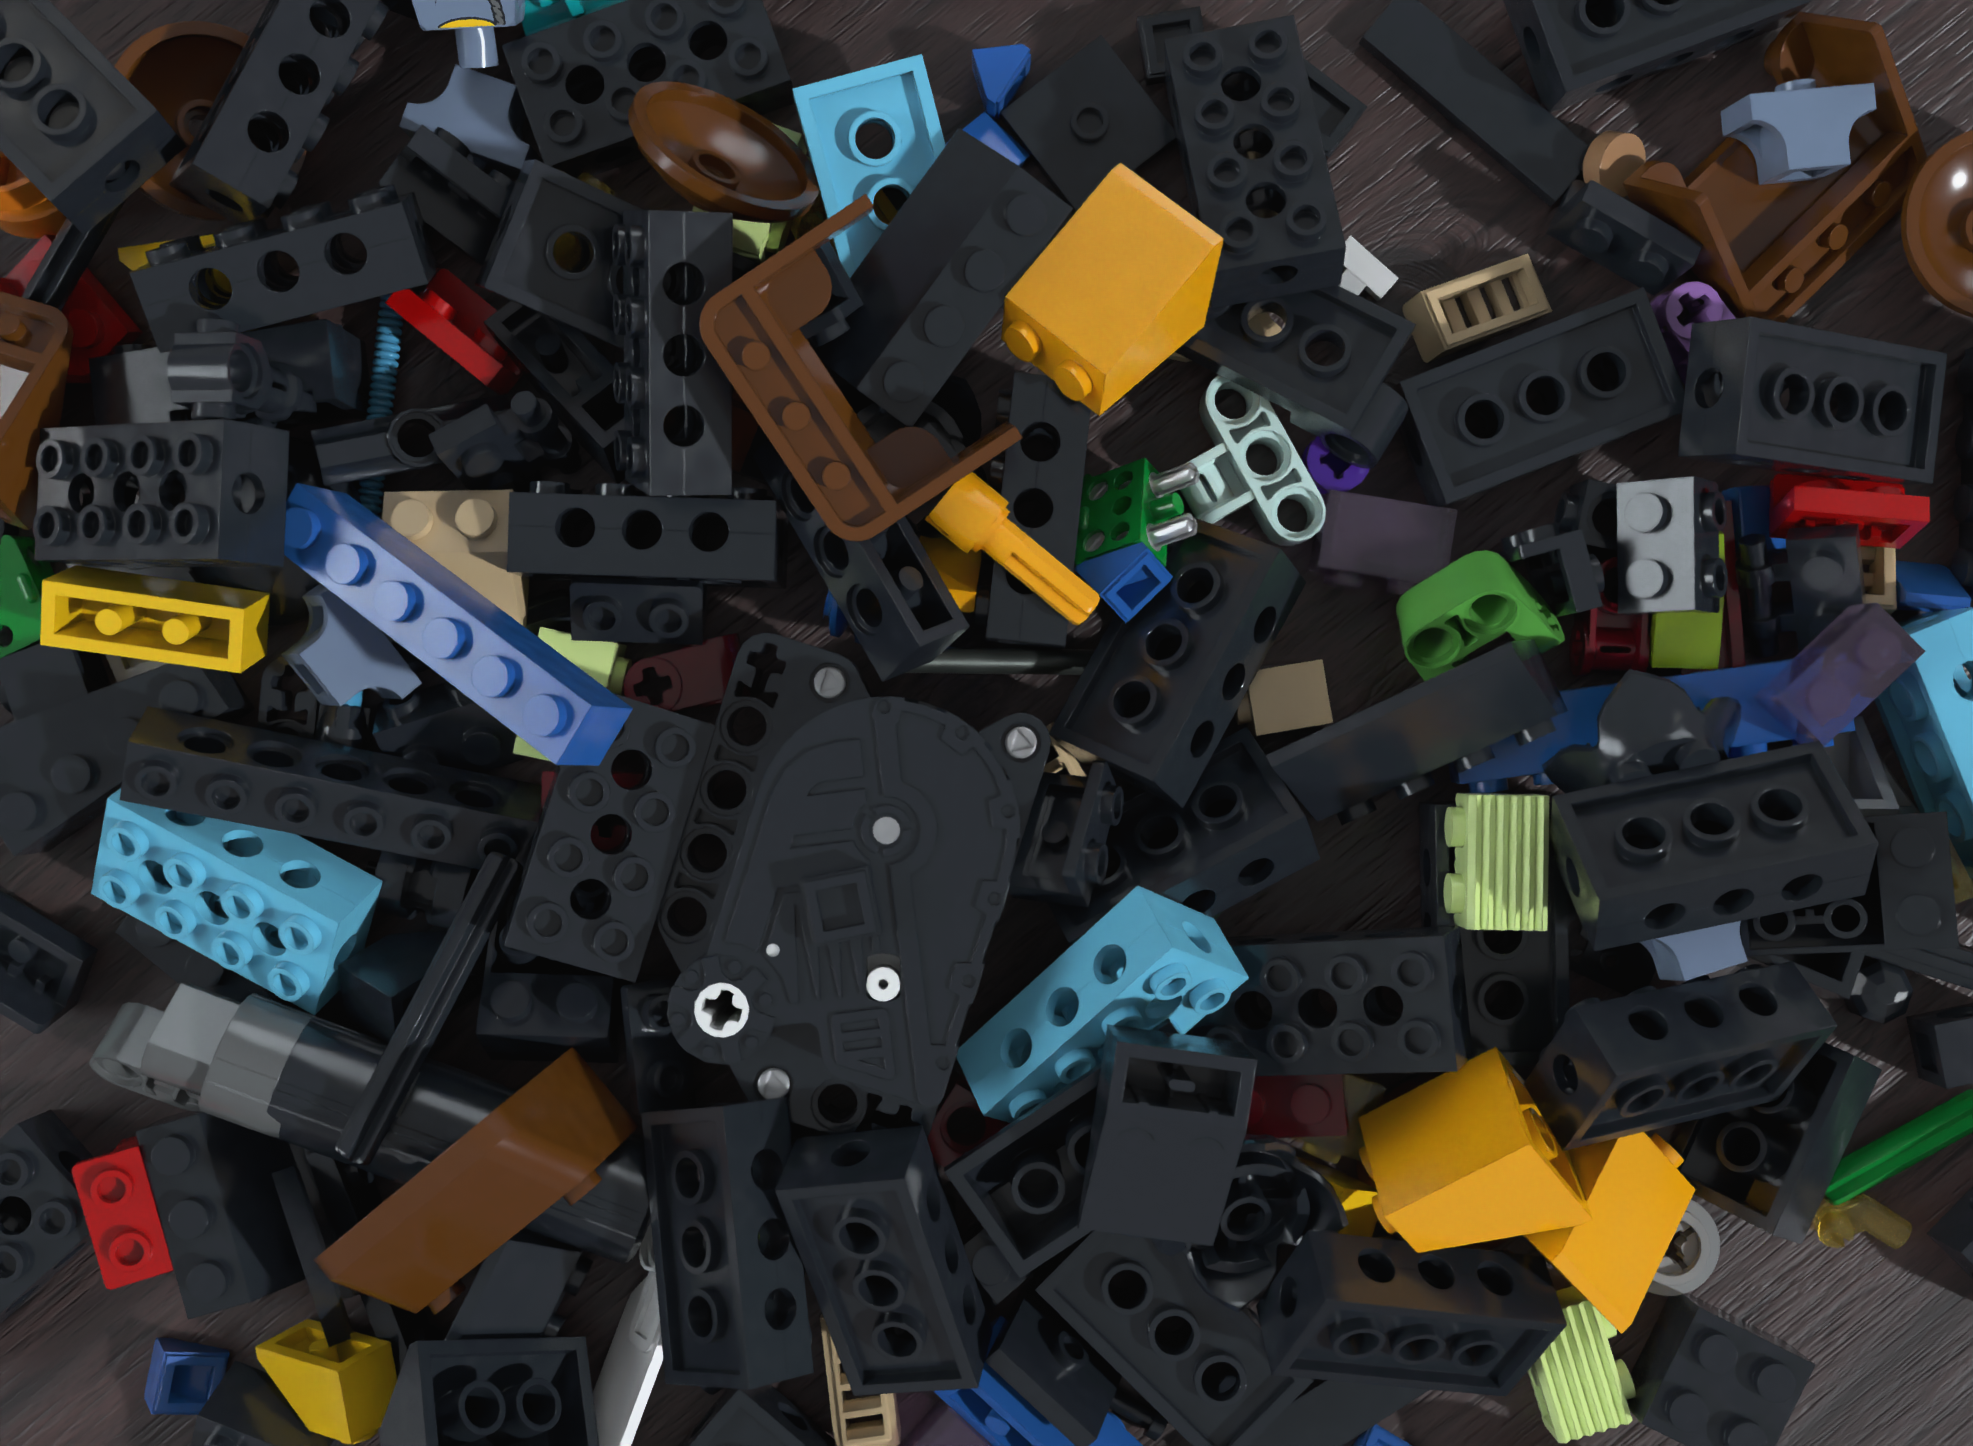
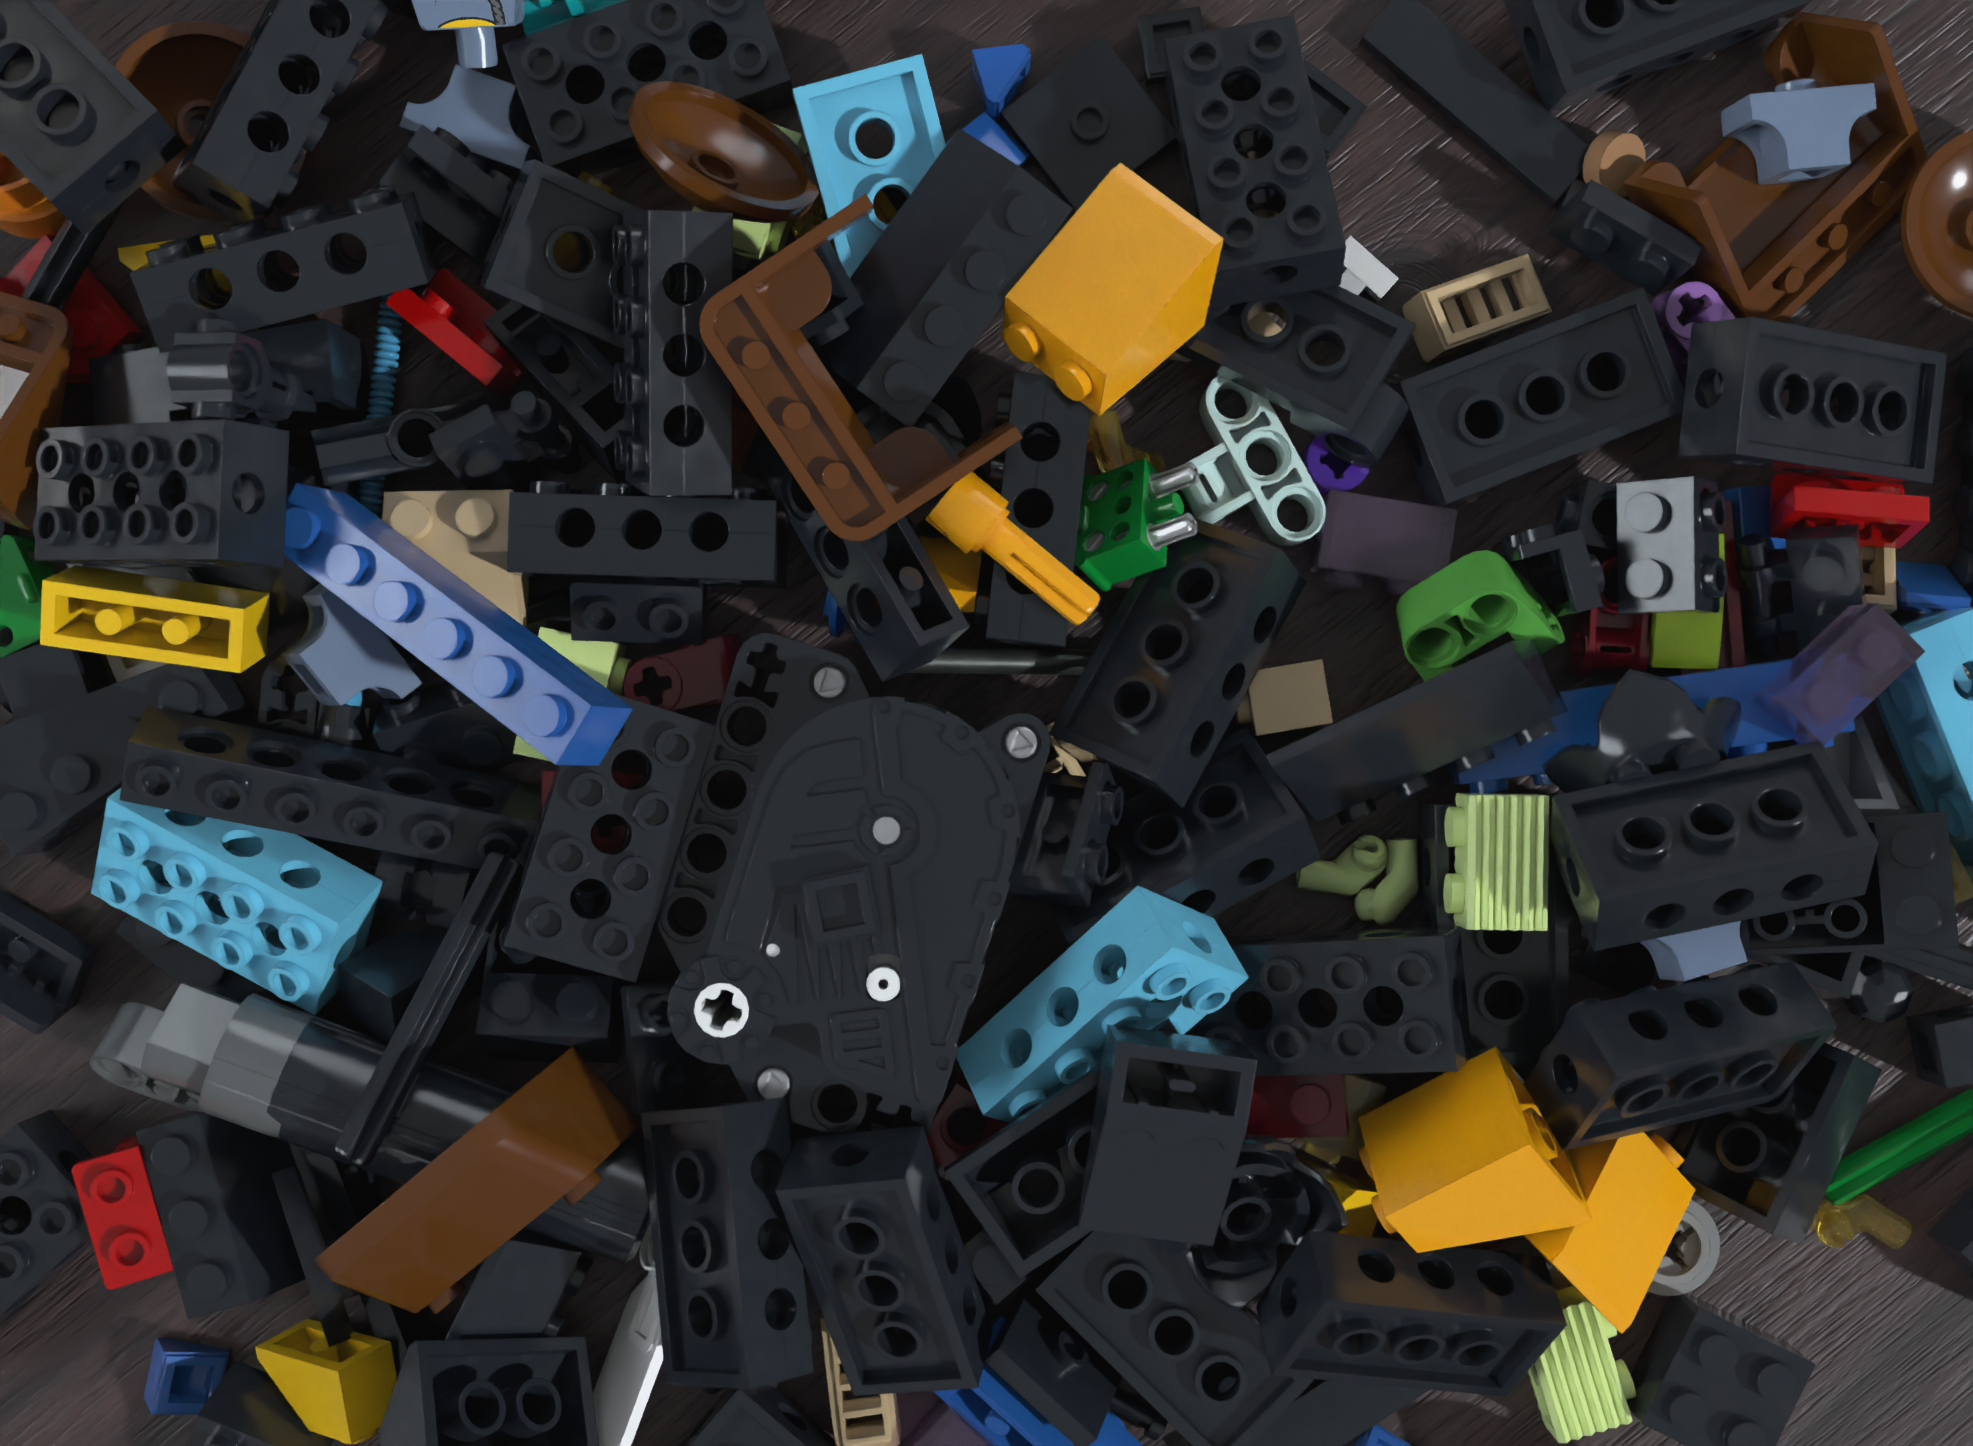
blue slope [1074,542,1173,623] -> none
none -> clear yellow arm [1089,410,1167,473]
none -> yellowish green arm [1295,835,1388,896]
none -> yellowish green arm [1354,838,1419,925]

